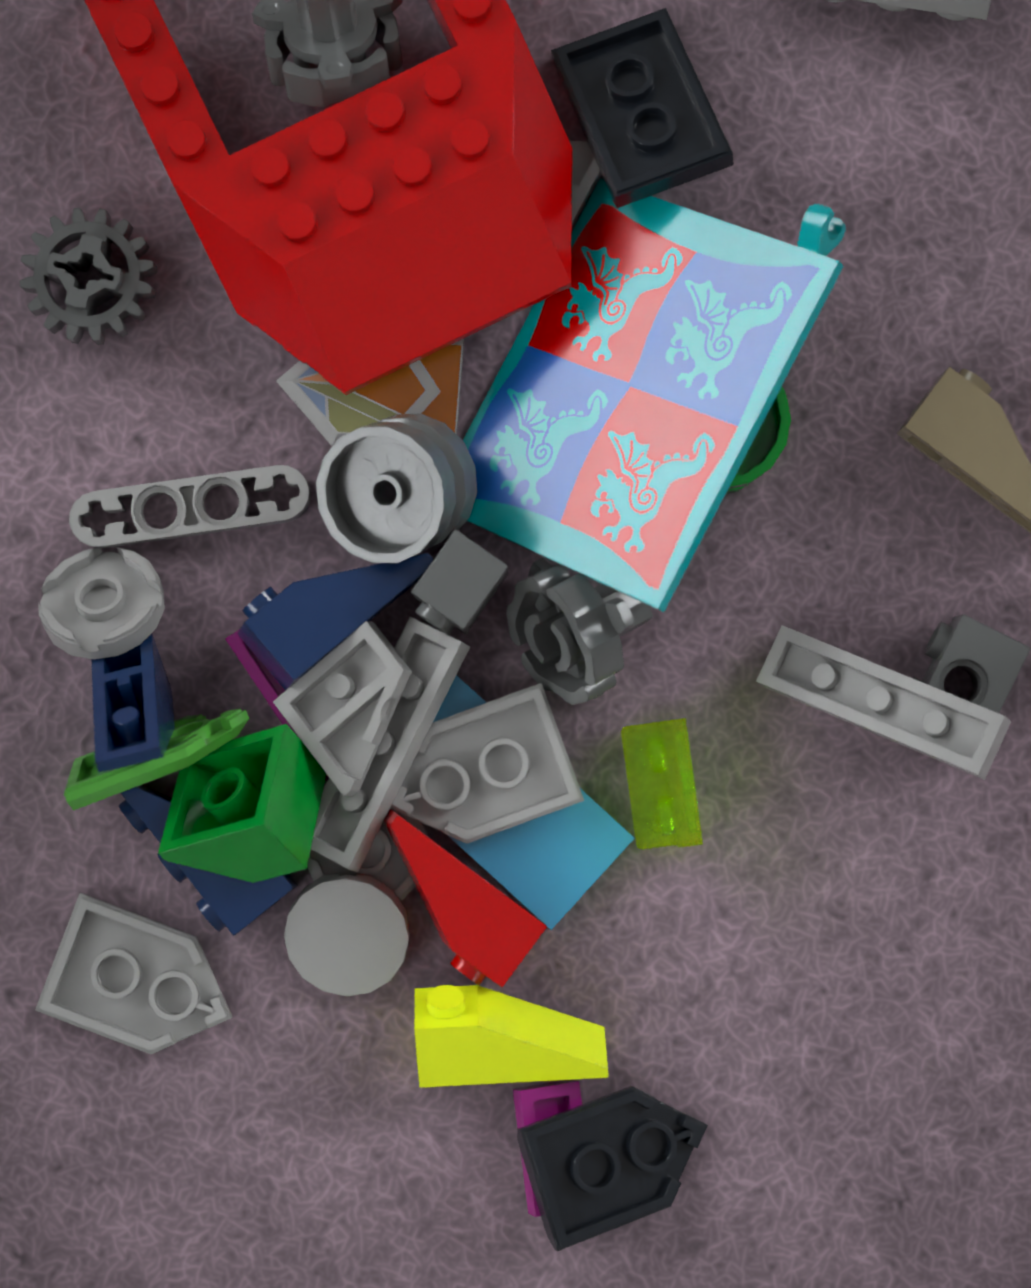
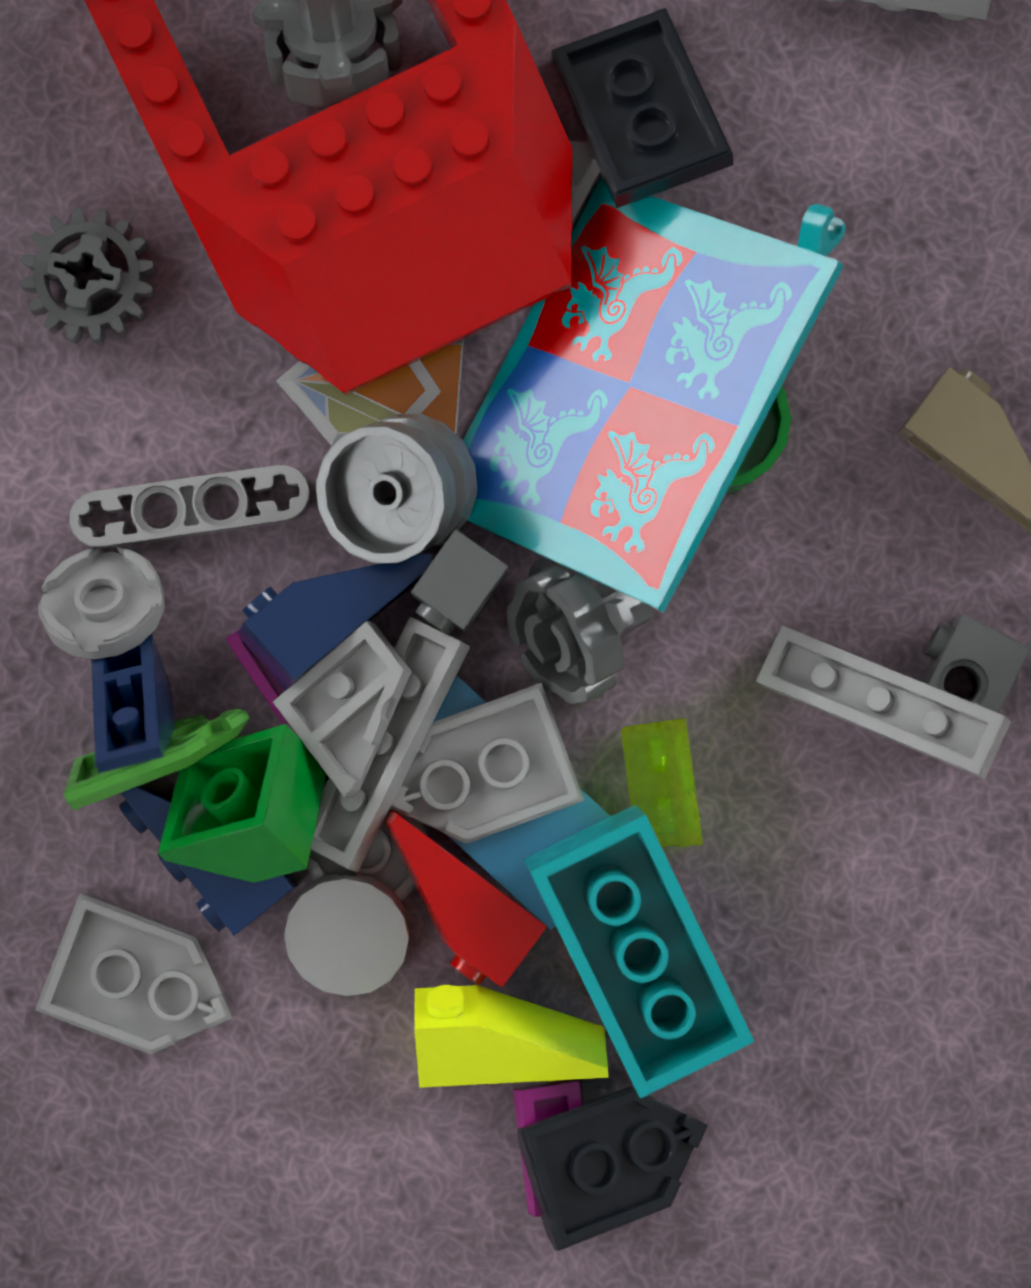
none -> teal brick [523,804,755,1099]

